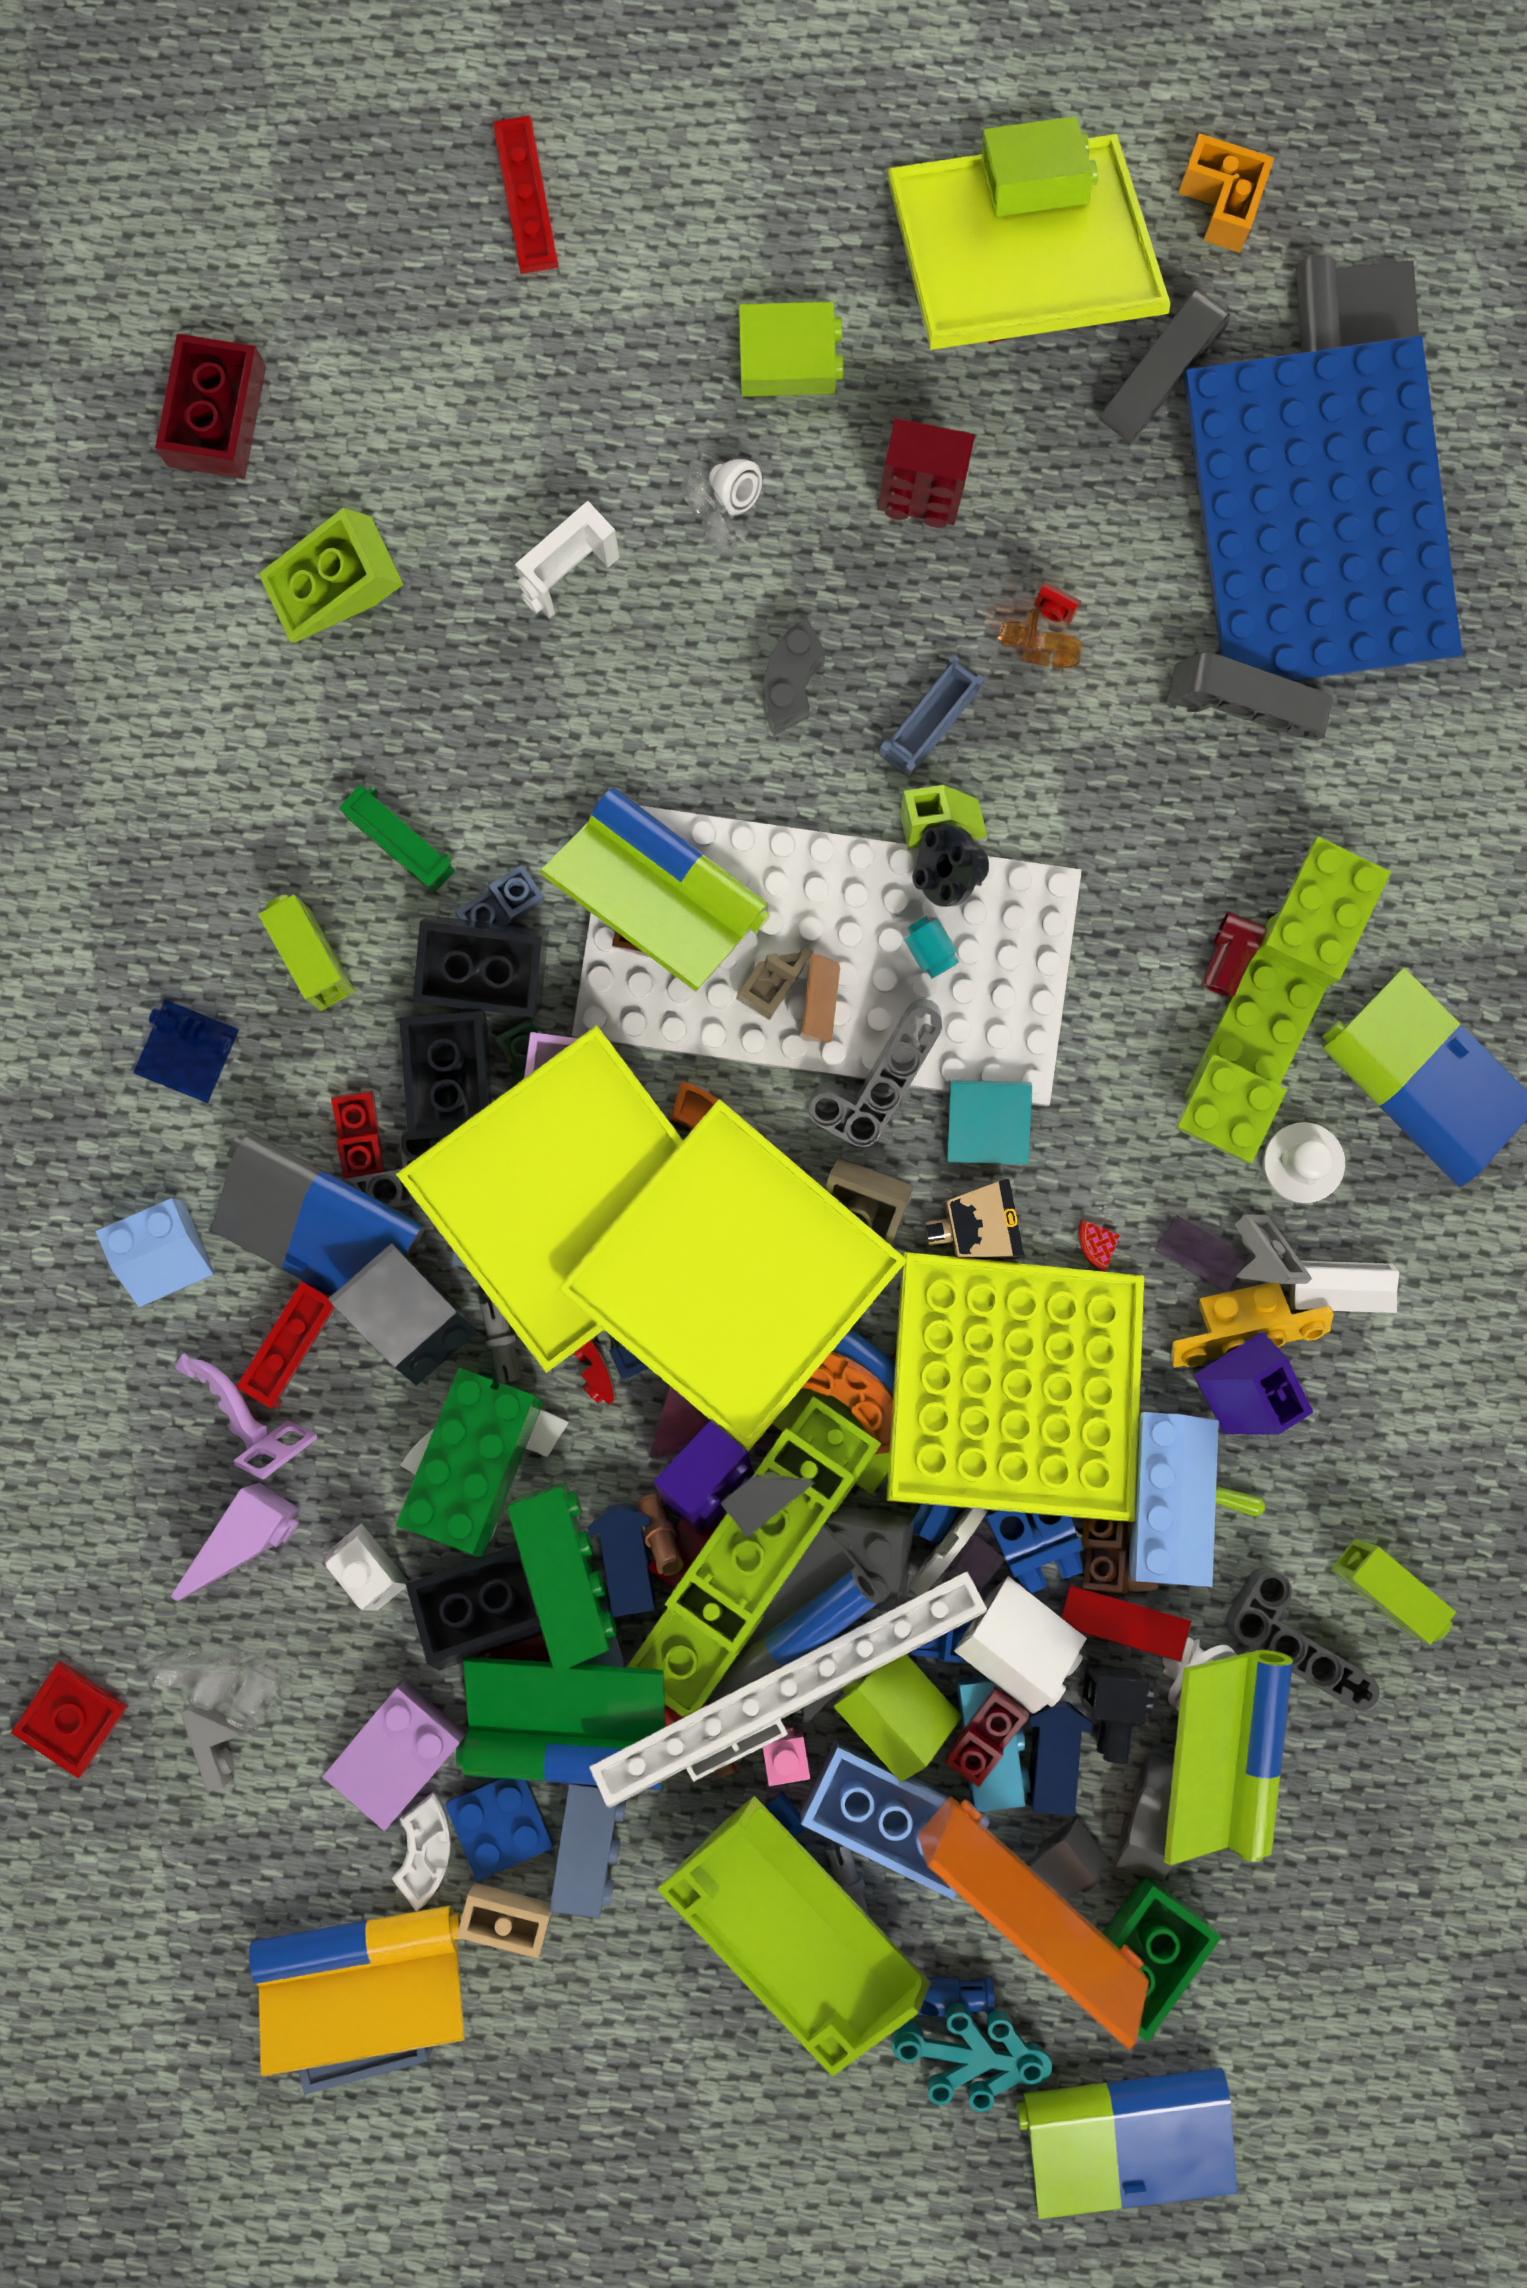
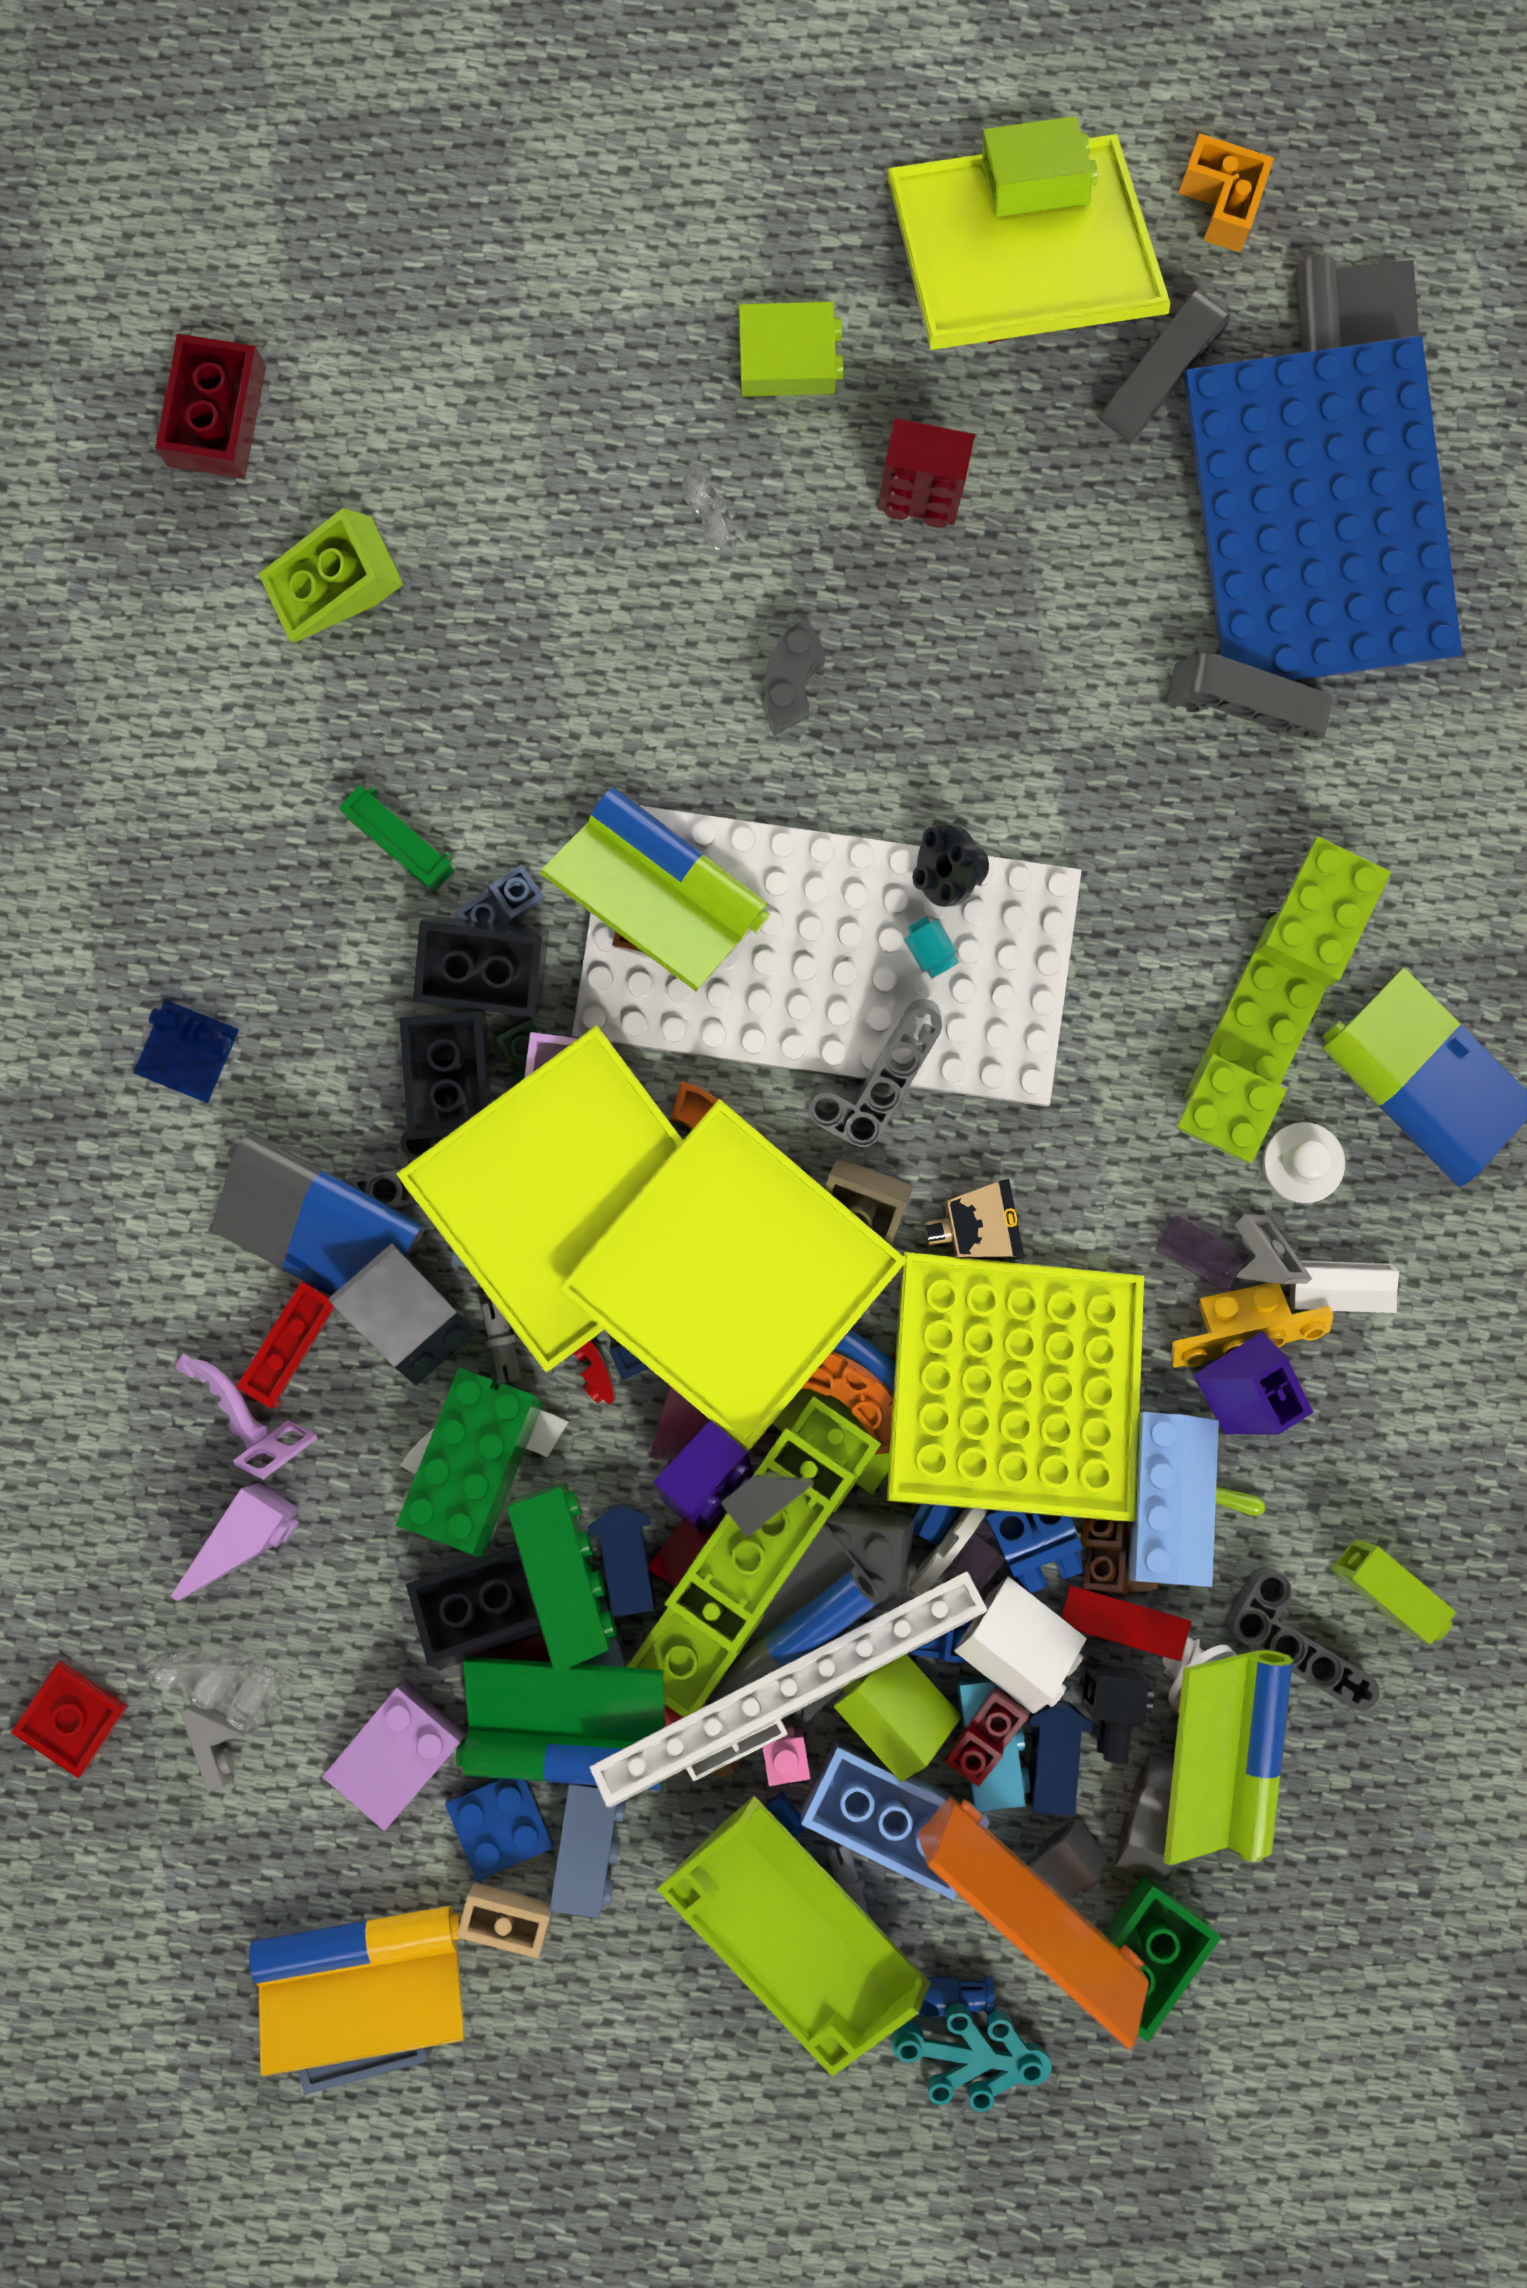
light blue slope [95,1198,215,1307] -> none
lime brick [258,894,356,1011] -> none
white torso [324,1523,410,1610] -> none
red slope [331,1090,385,1179] -> none
white tile [392,1791,451,1912] -> none
red tile [493,115,559,274] -> none
white panel [515,501,620,619] -> none
nougat pin [637,1494,683,1576] -> none
white brick [709,459,762,515] -> none
dark tan slope [736,948,813,1020] -> none
medium nougat slope [801,954,840,1043] -> none
sand blue container [878,655,985,779] -> none
lime slope [900,785,987,850] -> none
teal tile [947,1080,1032,1164] -> none
clear orange piece [998,609,1083,668] -> none
door [1016,2068,1237,2219] -> none
red slope [1034,582,1081,624] -> none
red tile [1078,1220,1120,1272] -> none
dark red piece [1201,911,1266,998] -> none

